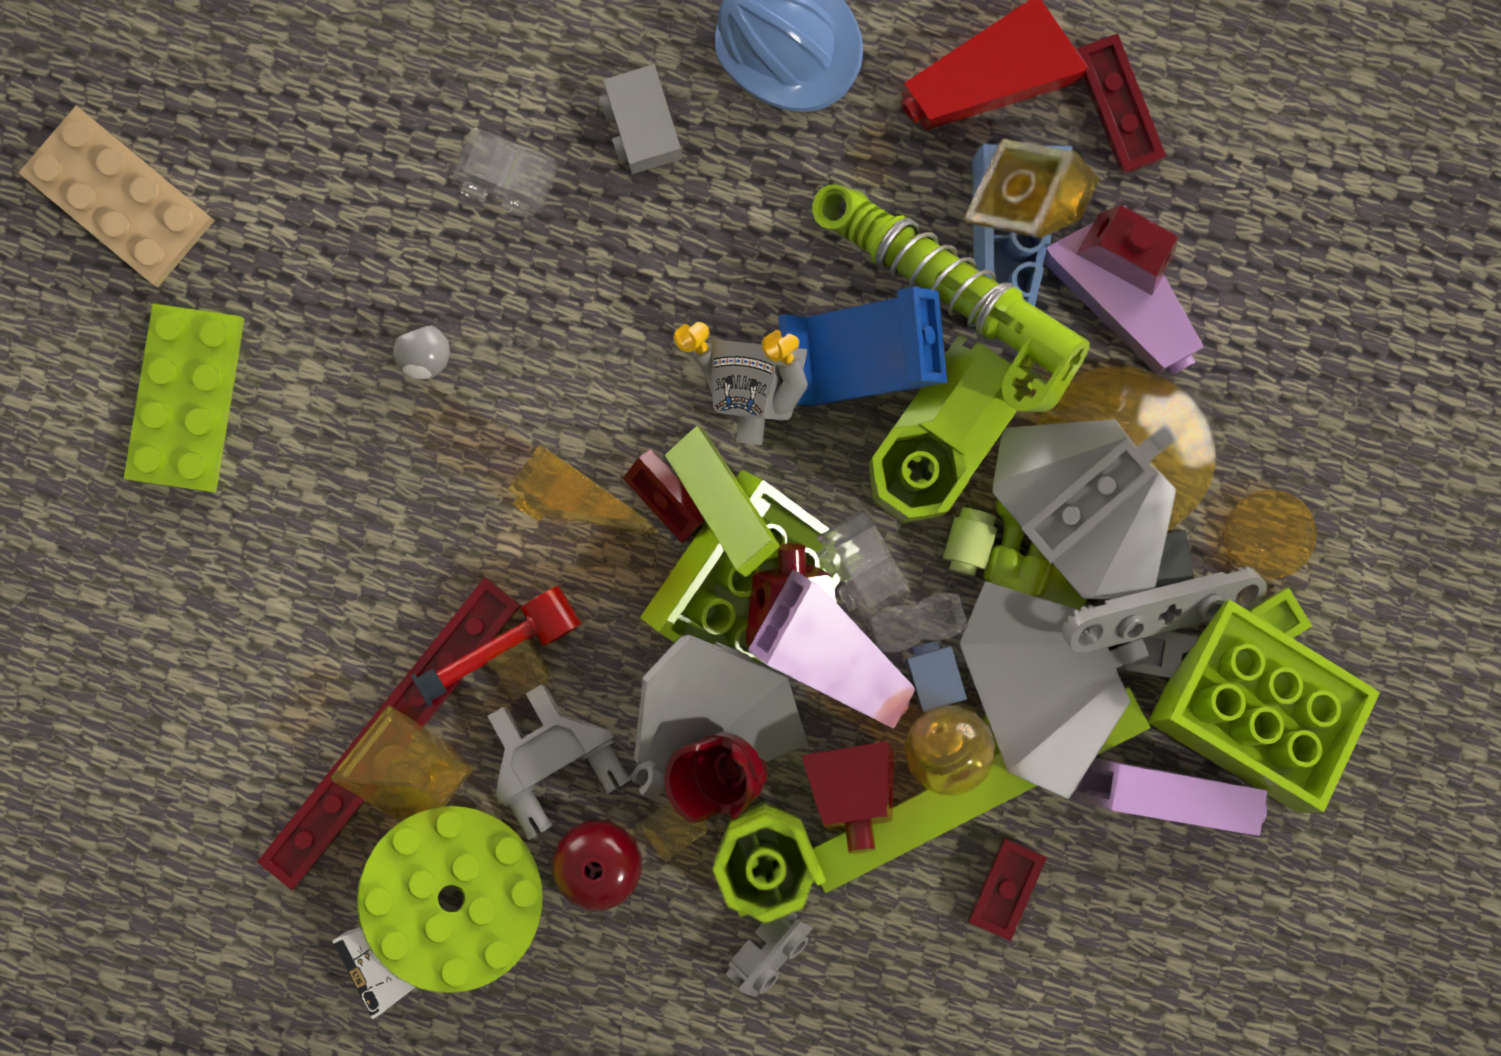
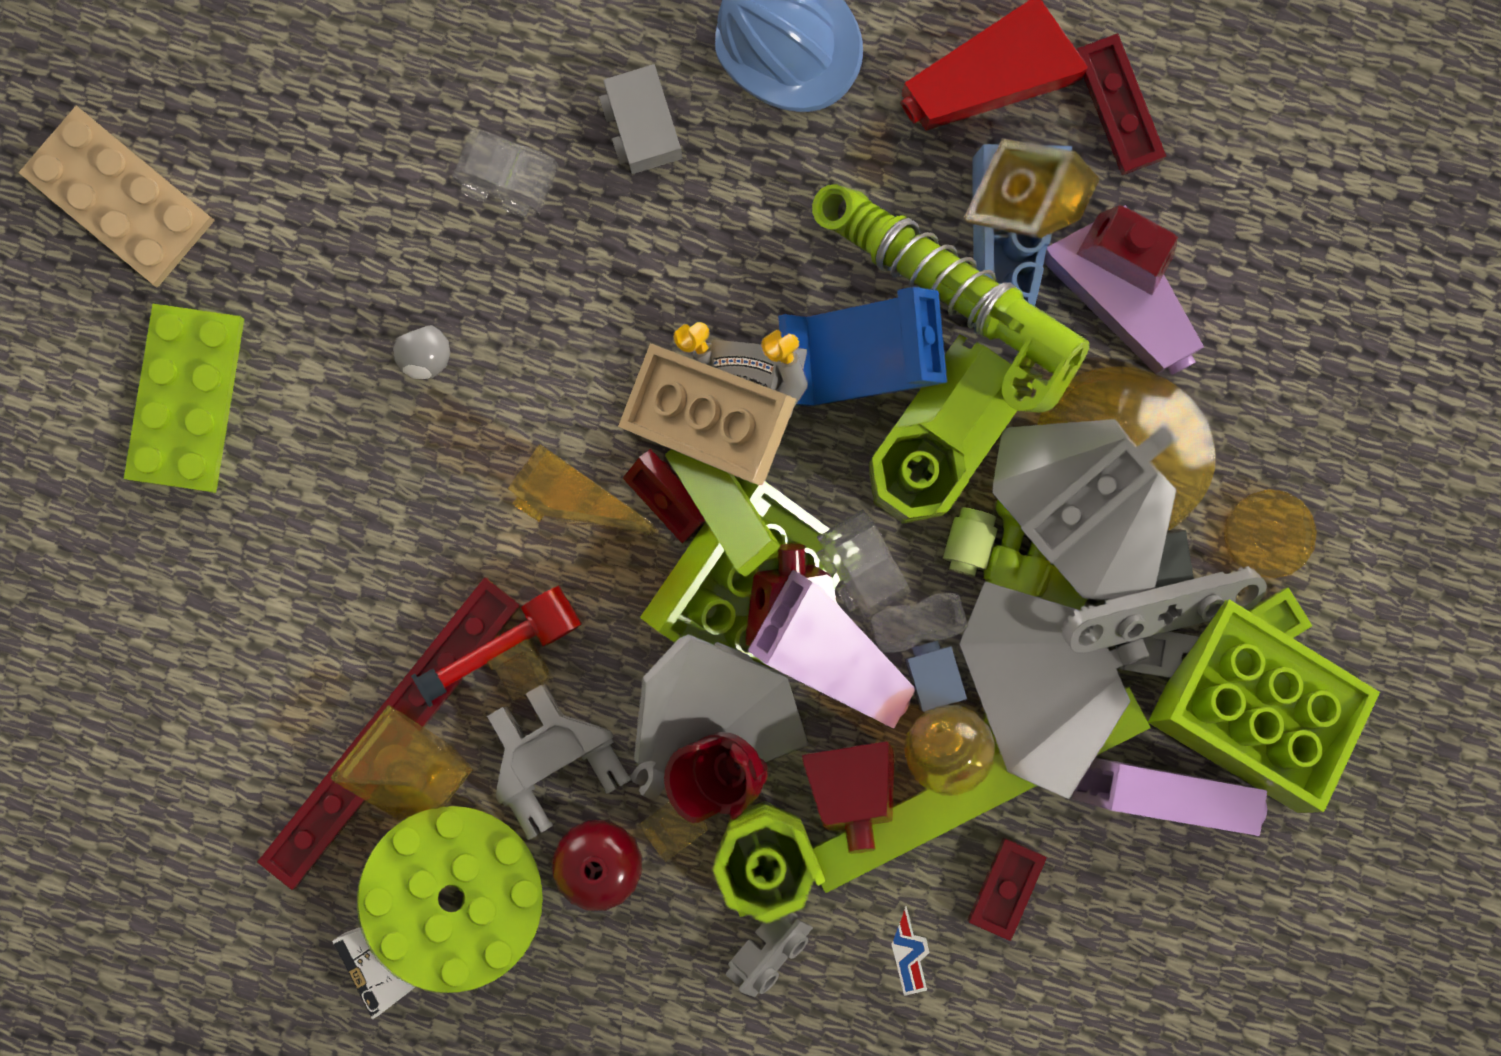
none -> tan plate [618,343,797,486]
none -> sticker [891,906,930,996]

